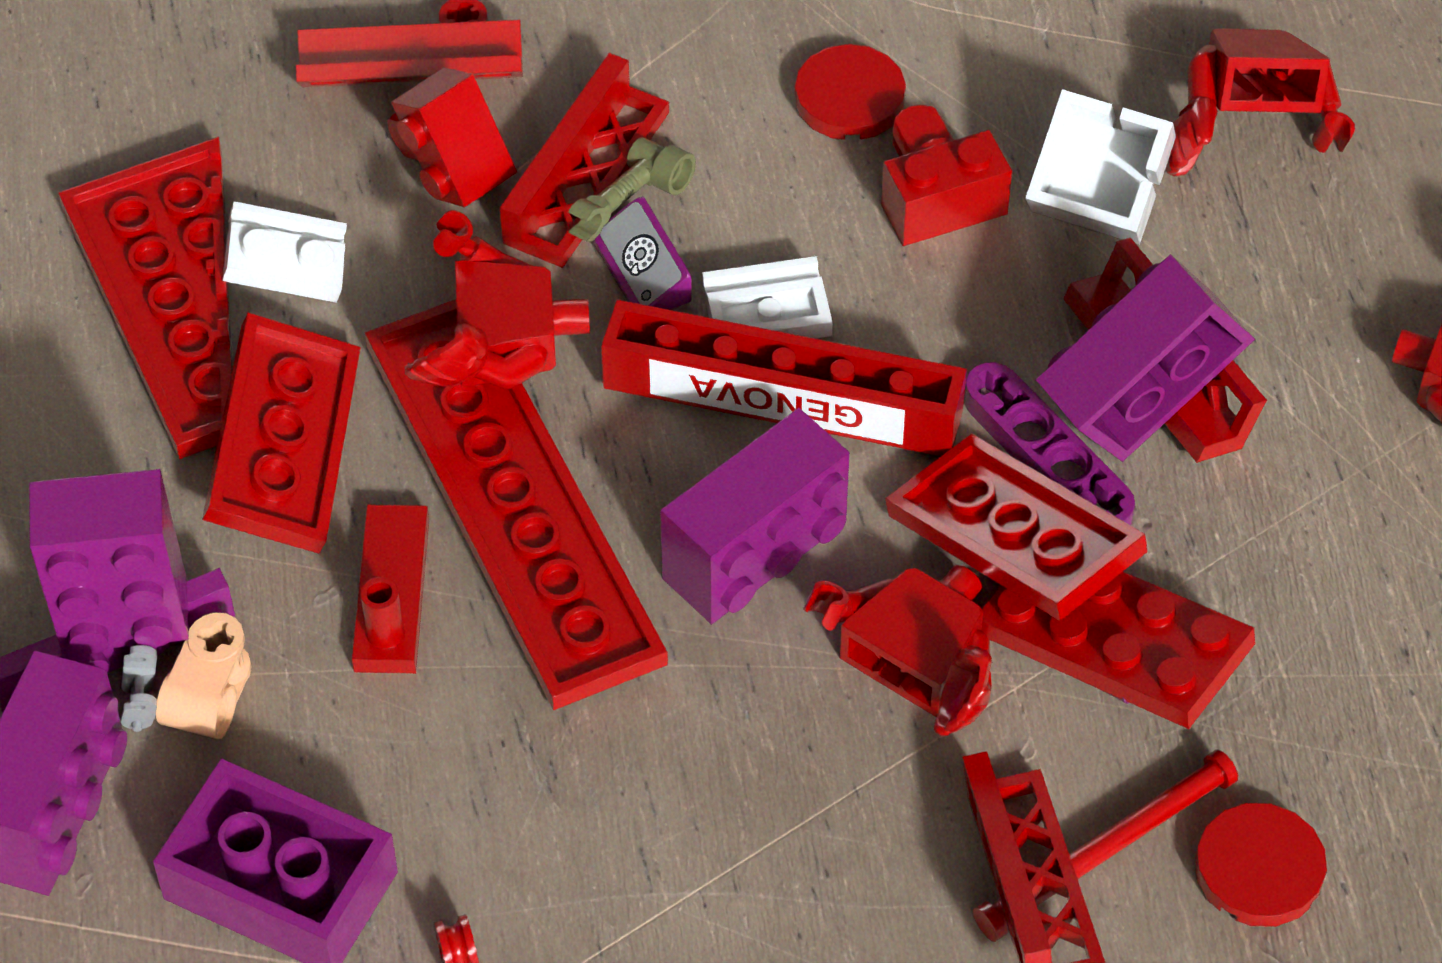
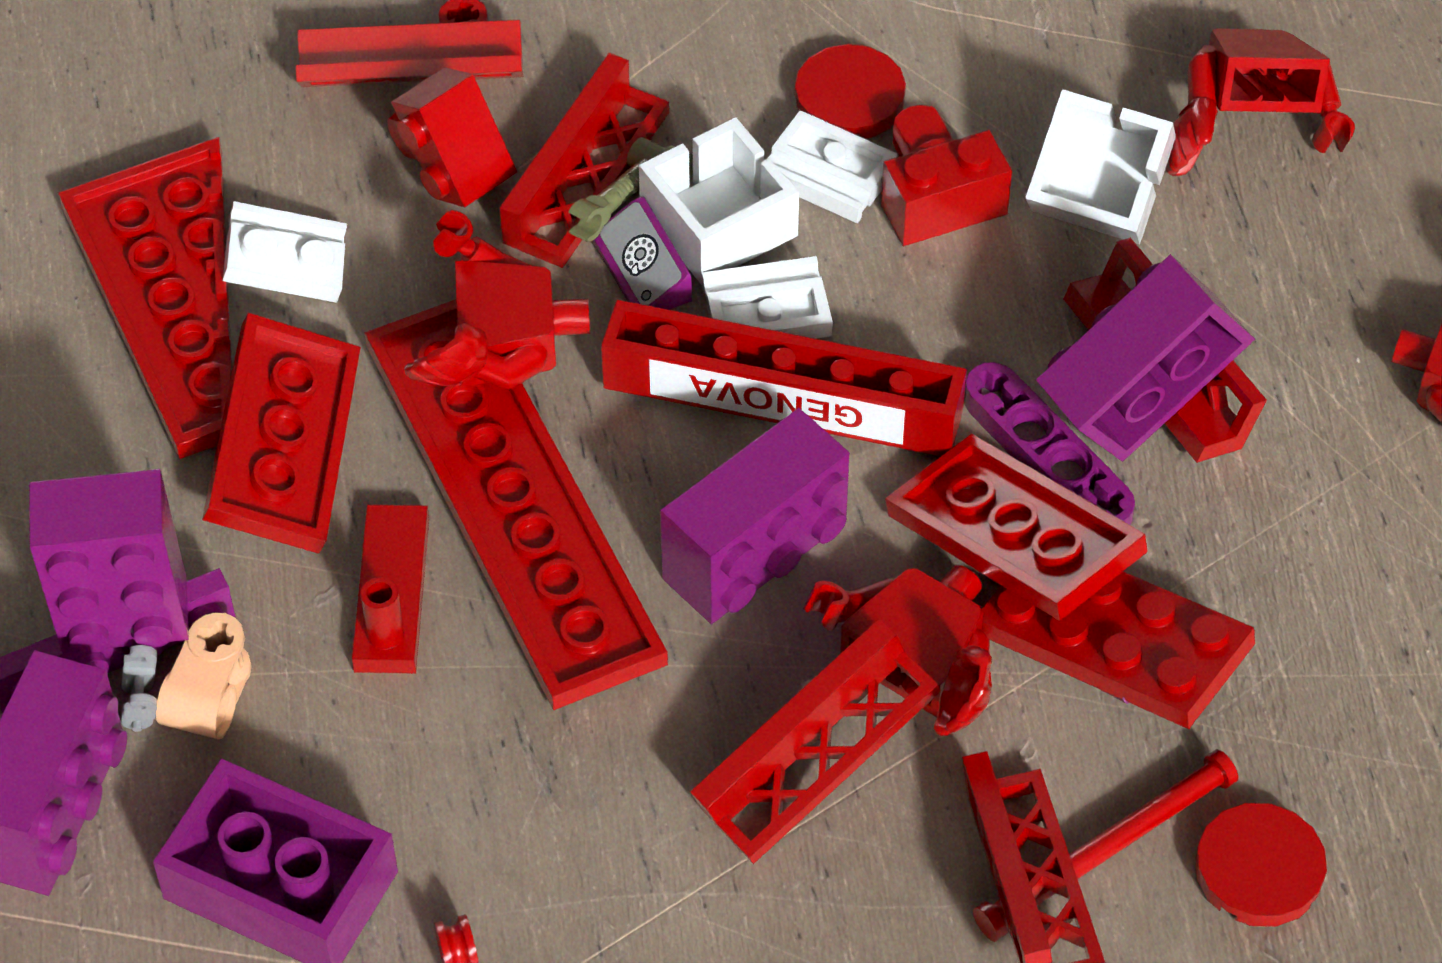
none -> white piece [639,118,799,285]
none -> red fence [690,618,941,864]
none -> white plate [764,110,898,224]

